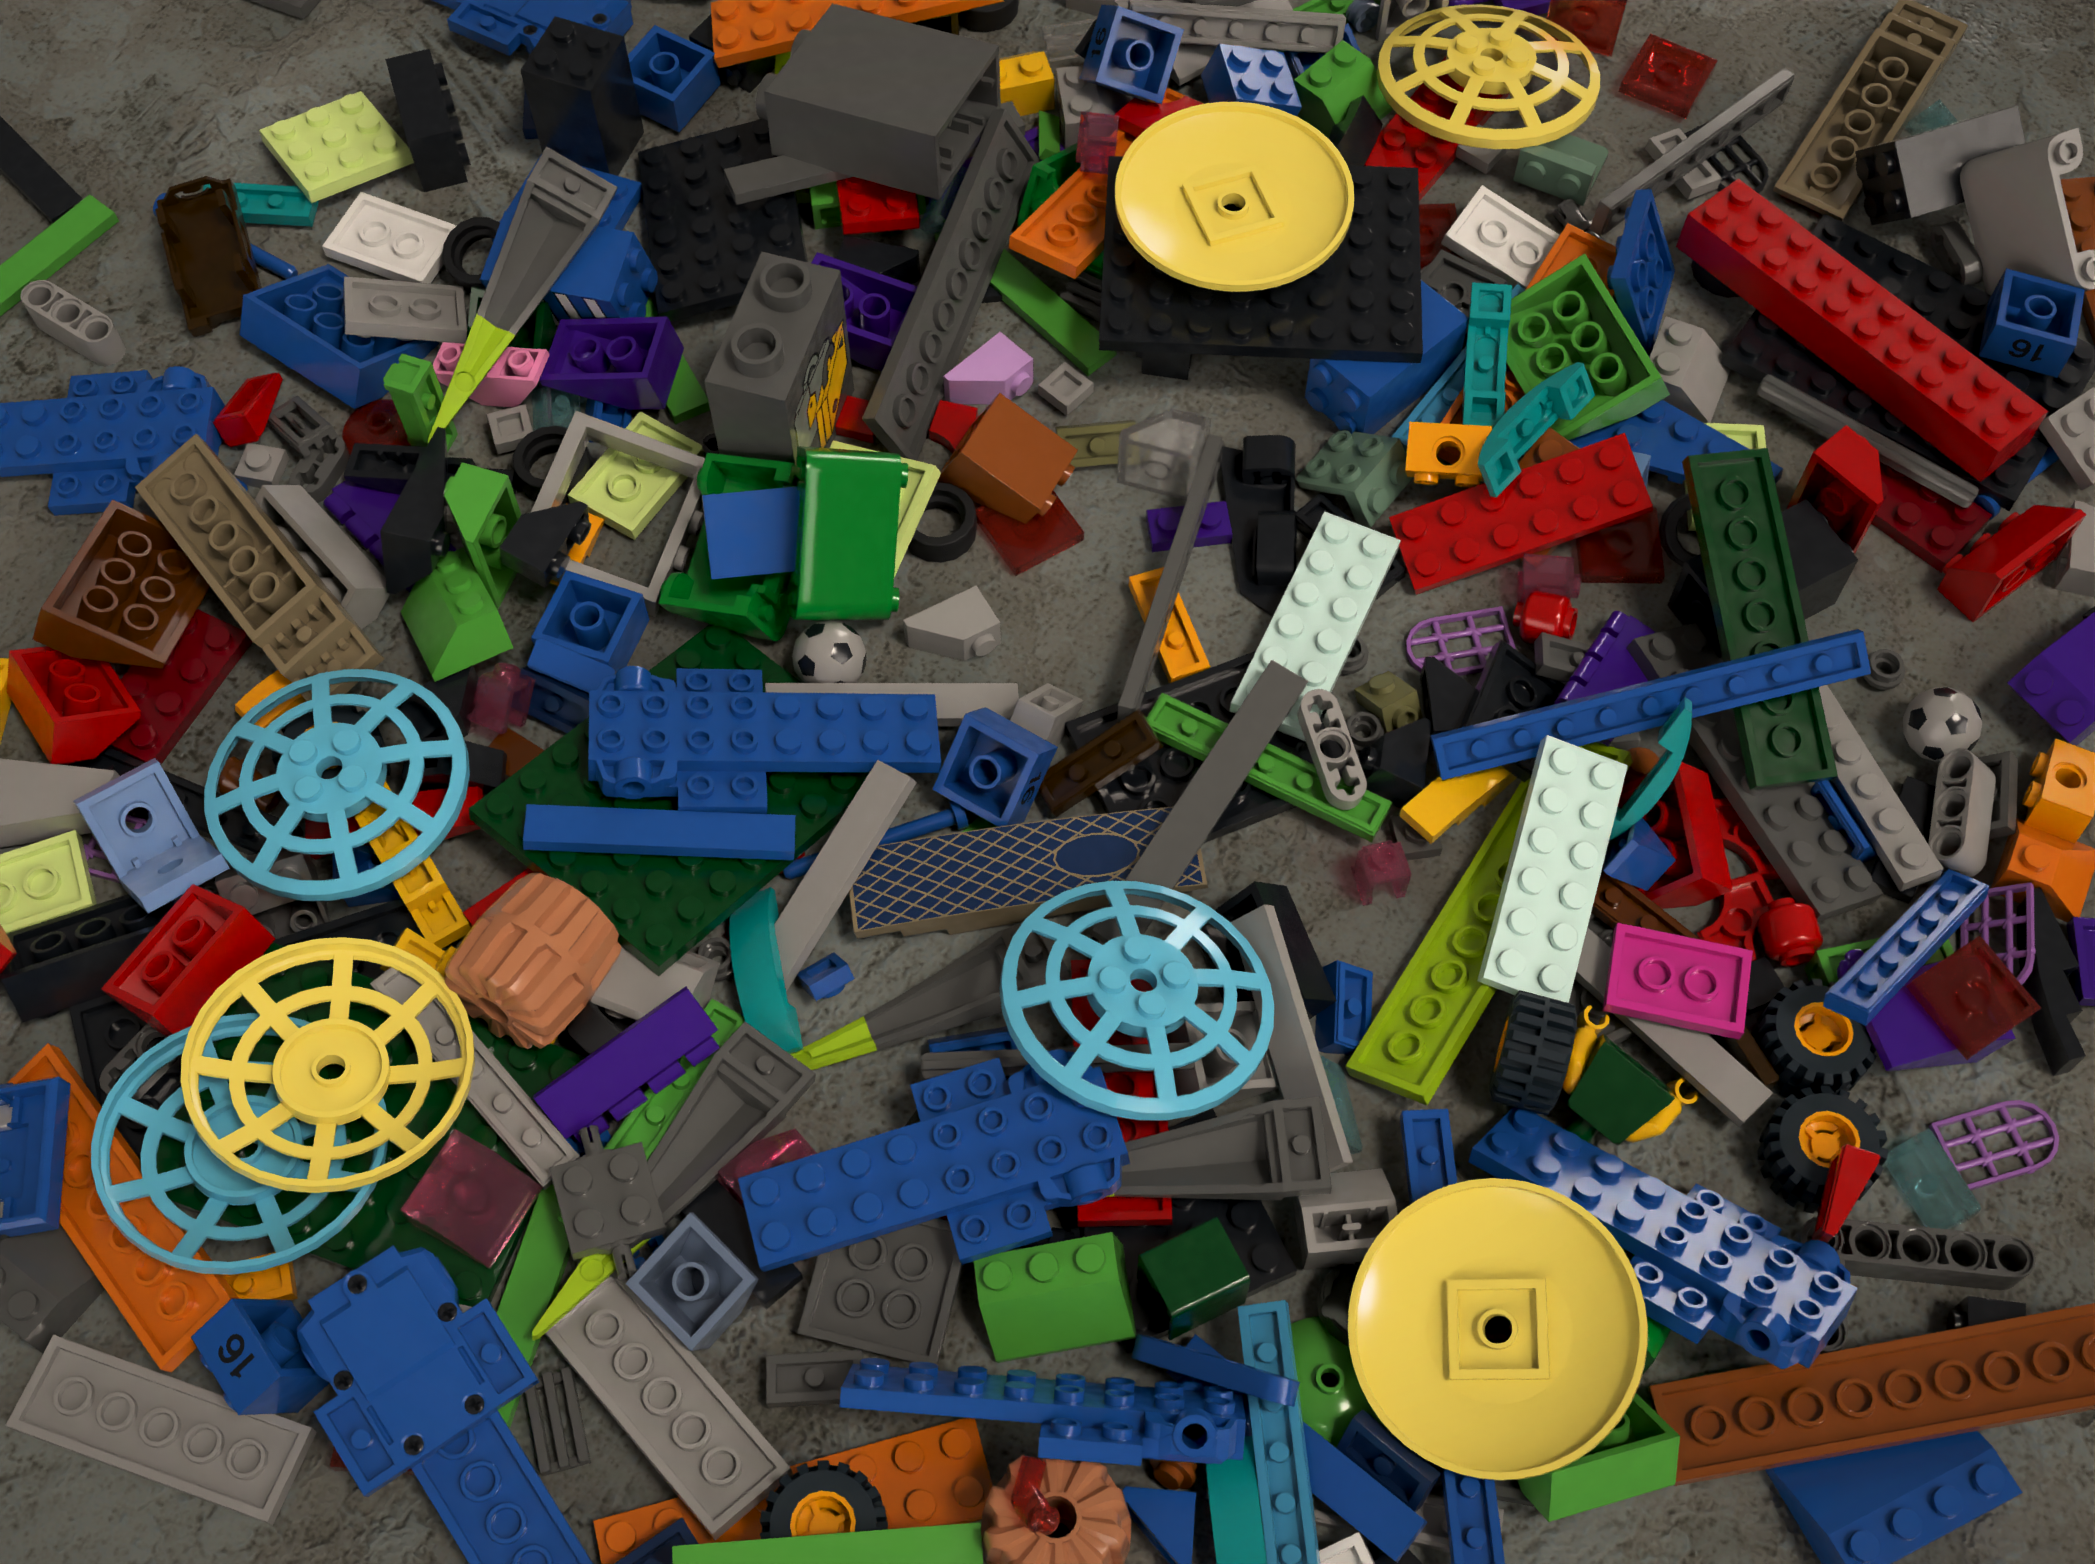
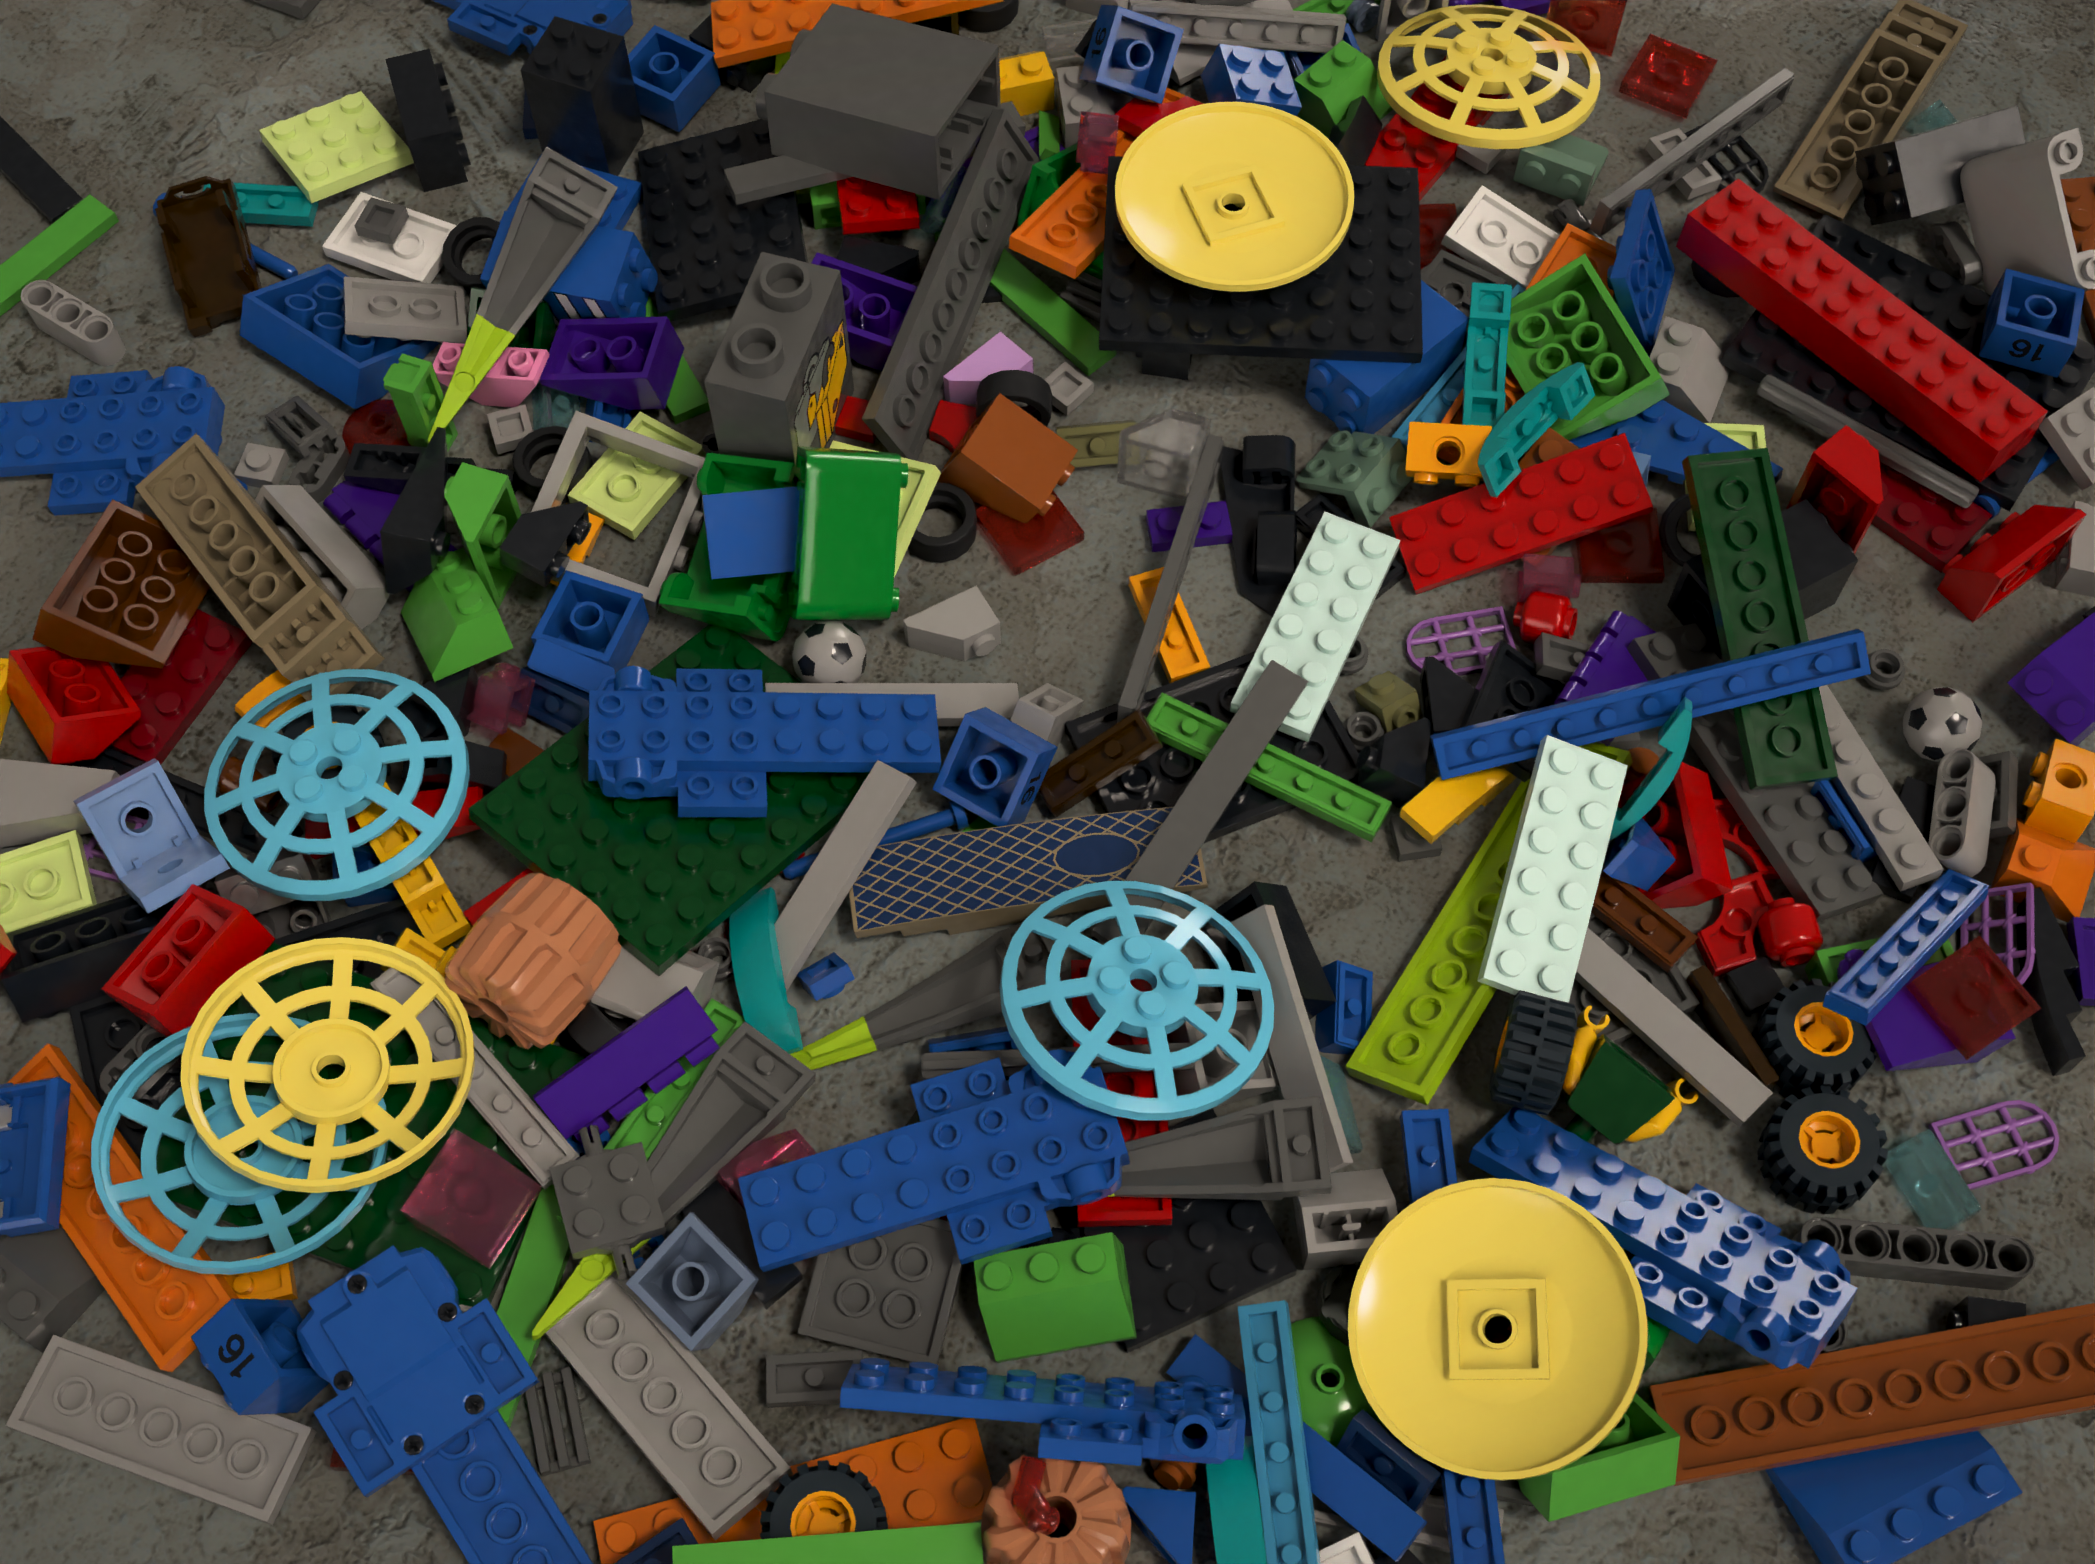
red slope [213,373,283,447] -> none
blue tile [523,804,796,860] -> none
blue beam [1131,1334,1300,1407] -> none
dark green piece [1136,1217,1251,1341] -> none
light grey beam [1297,689,1367,810] -> none
clear pink window [1351,840,1412,906] -> none
dark pink plate [1603,923,1753,1040] -> none
red slope [1812,1144,1881,1243] -> none
none -> dark grey plate [354,197,409,245]
none -> black tyre [976,370,1052,427]

